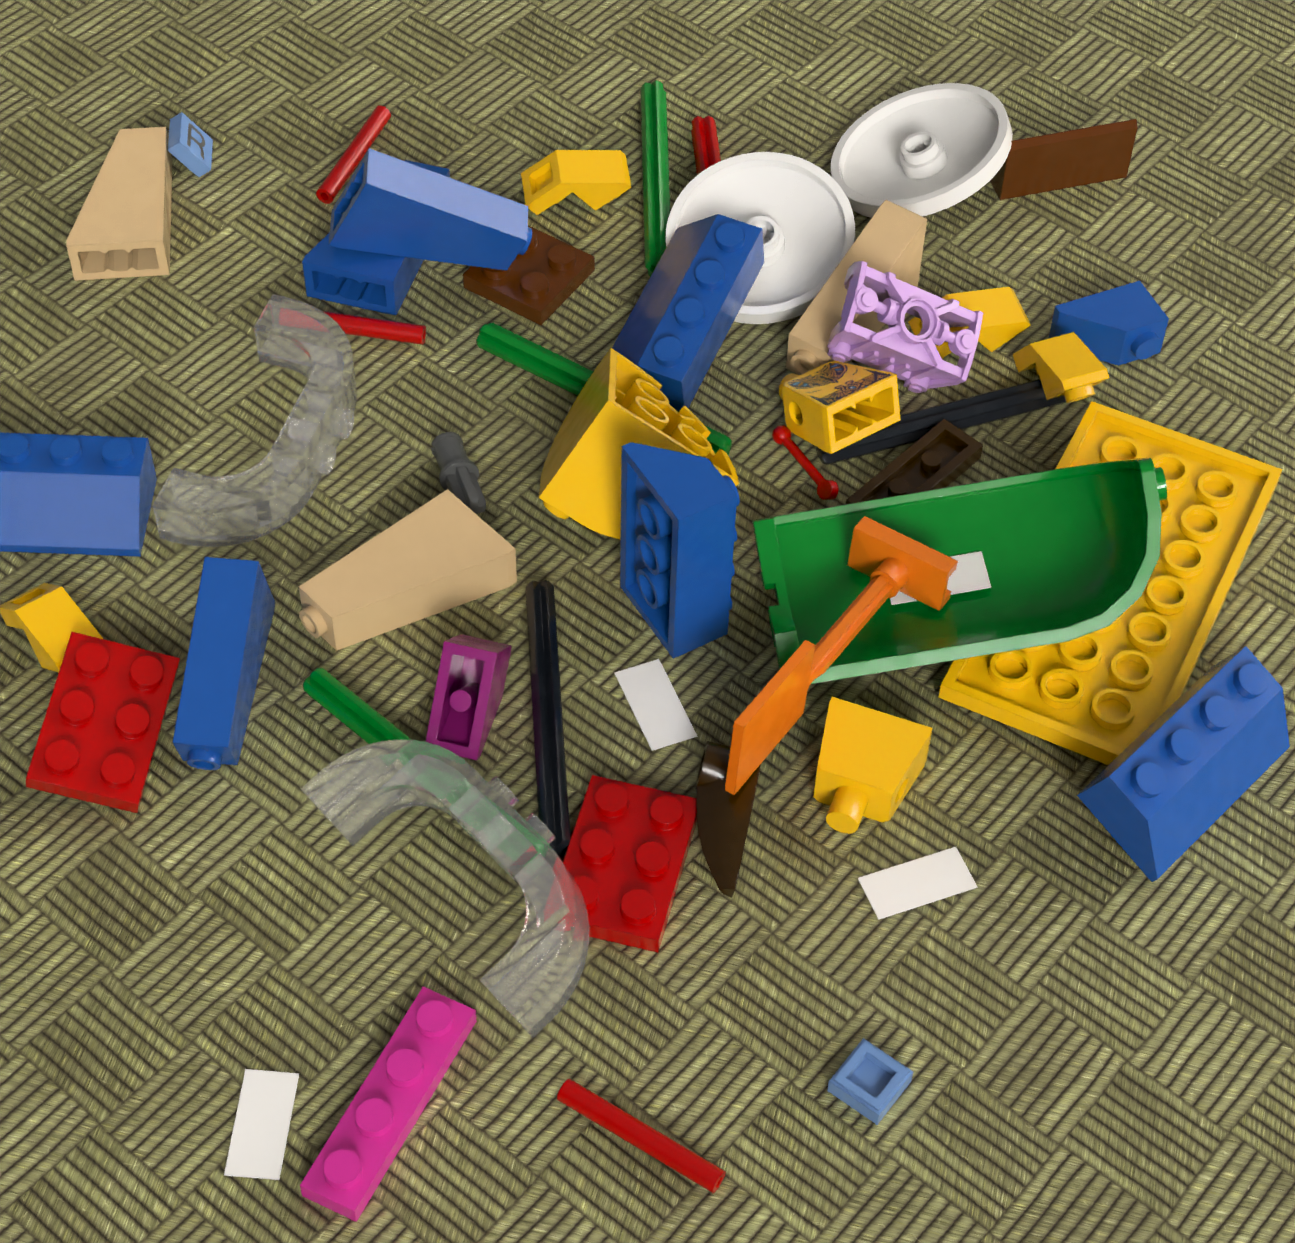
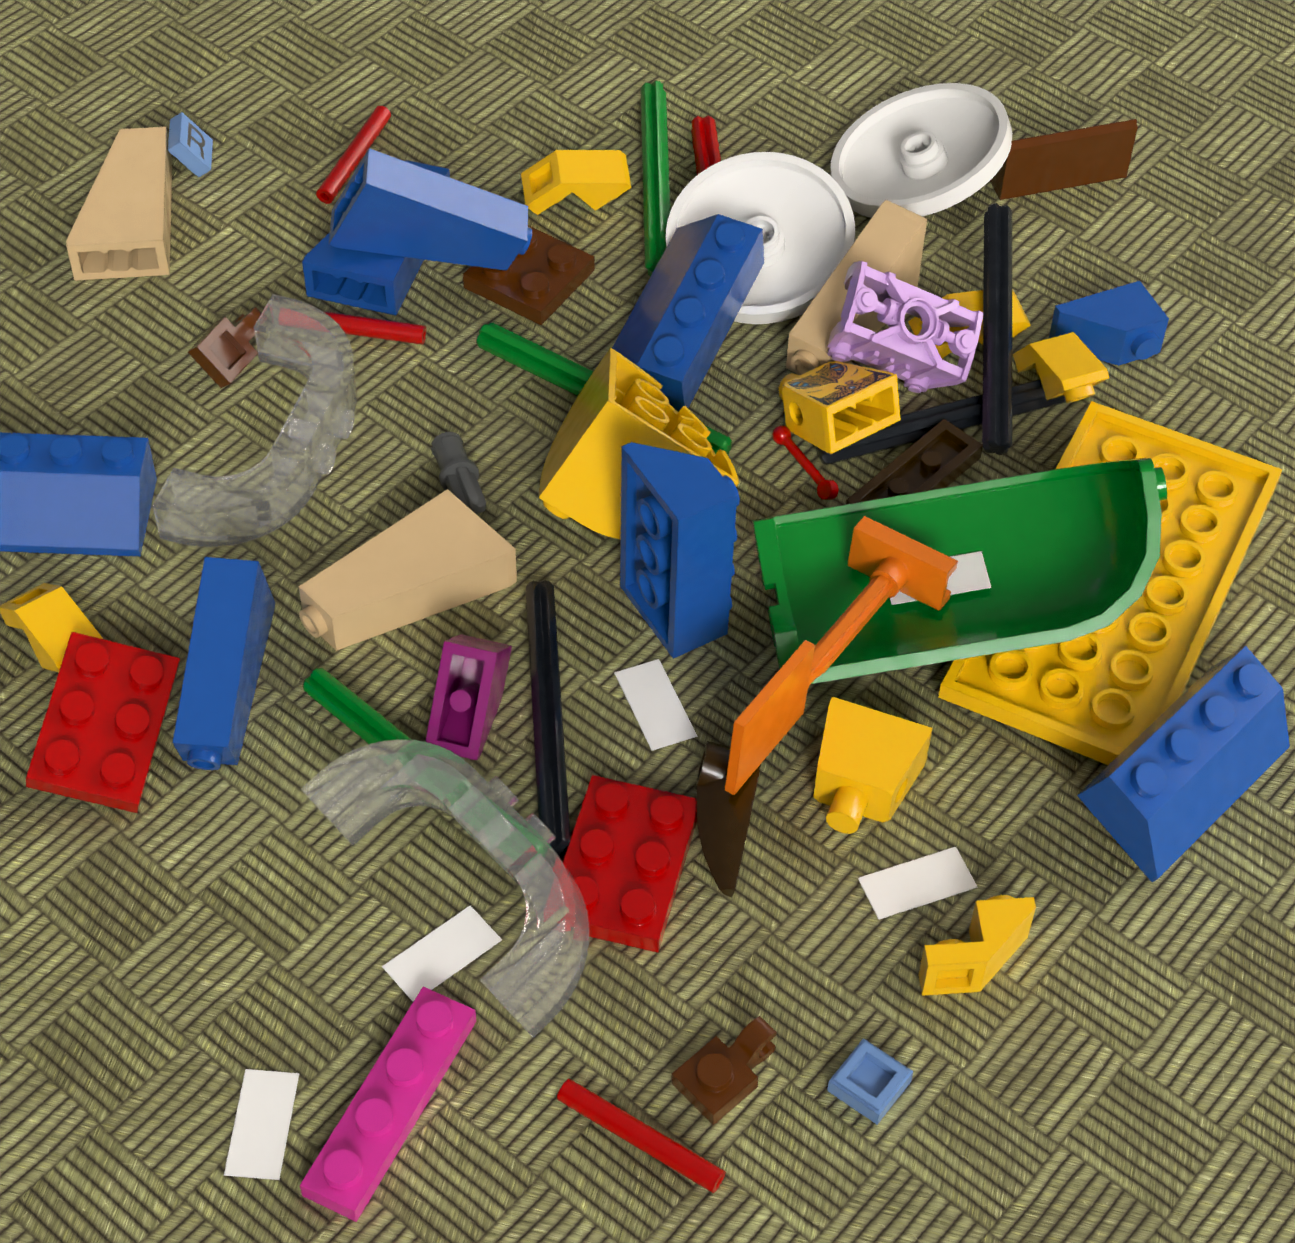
none -> reddish brown plate [188,307,268,388]
none -> white sticker [382,905,502,1002]
none -> reddish brown plate [672,1016,777,1125]
none -> yellow slope [918,895,1036,996]
none -> black axle [982,203,1012,455]

